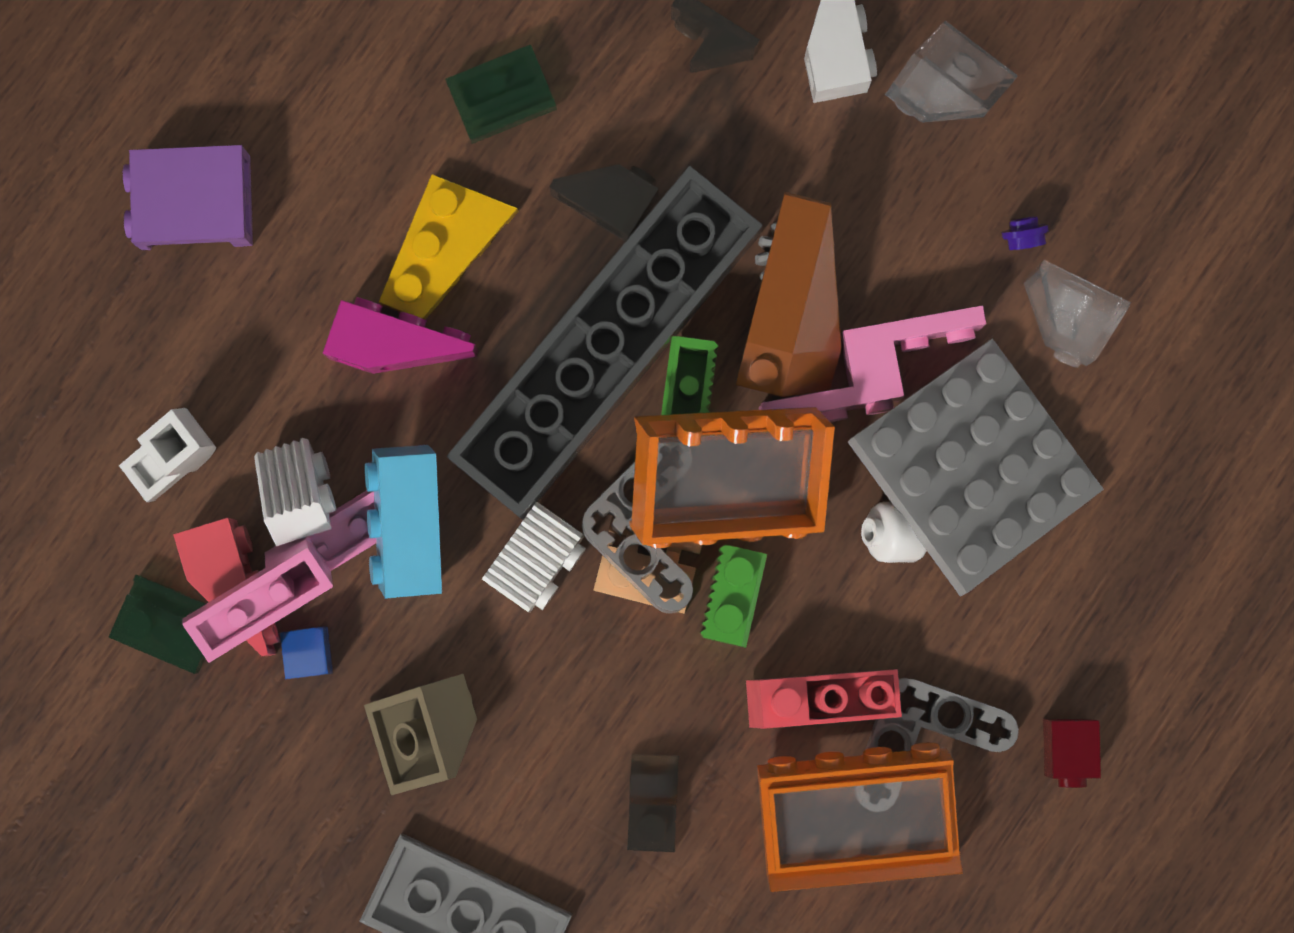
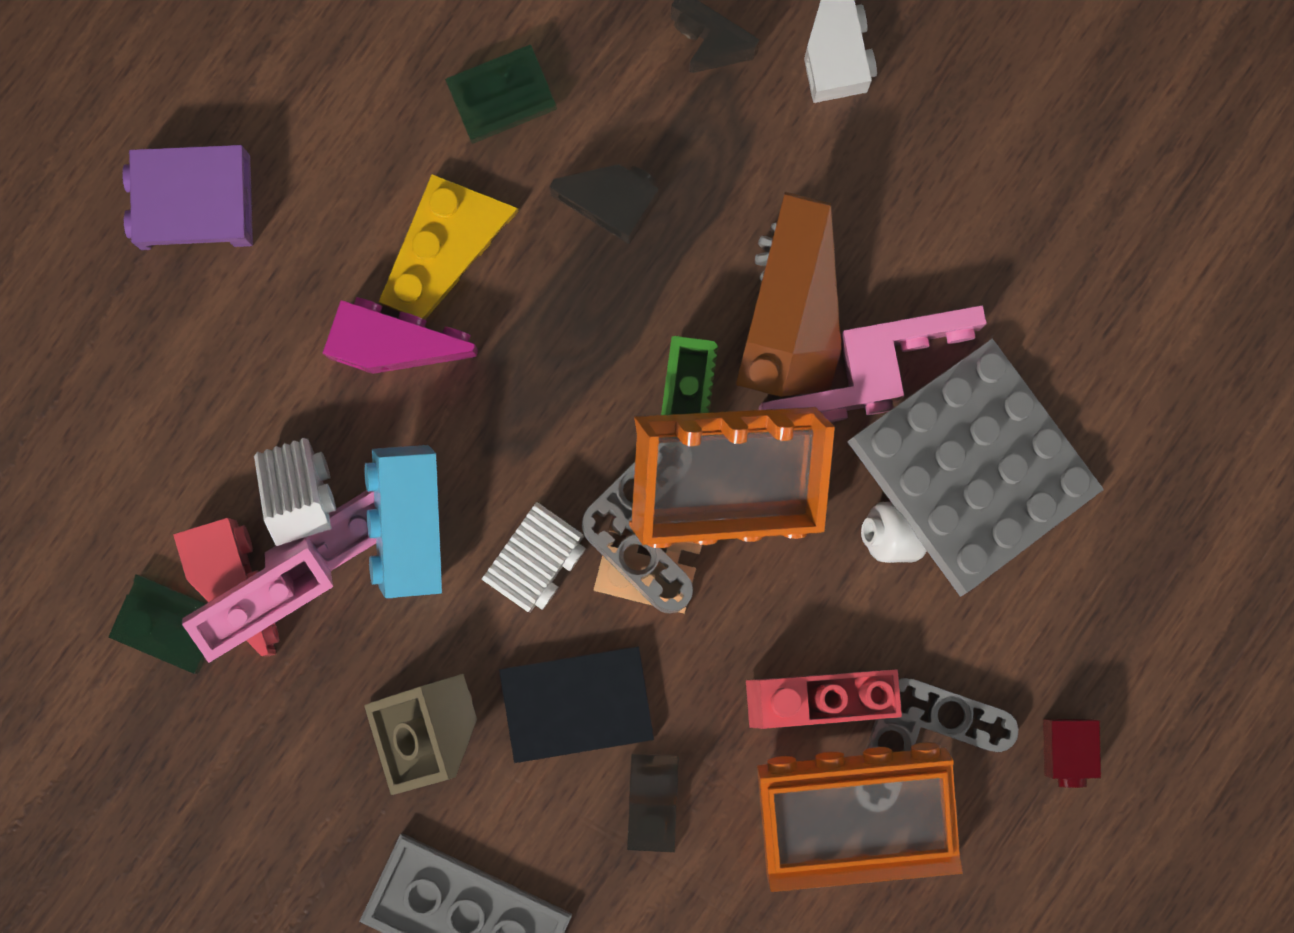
white brick [119,408,216,502] -> none
blue slope [280,627,333,679] -> none
dark grey brick [446,166,763,520] -> none
bright green brick [700,545,767,648] -> none
clear slope [885,21,1018,123] -> none
dark purple plate [1002,216,1049,250] -> none
clear slope [1024,260,1131,368] -> none
none -> black tile [499,646,654,763]

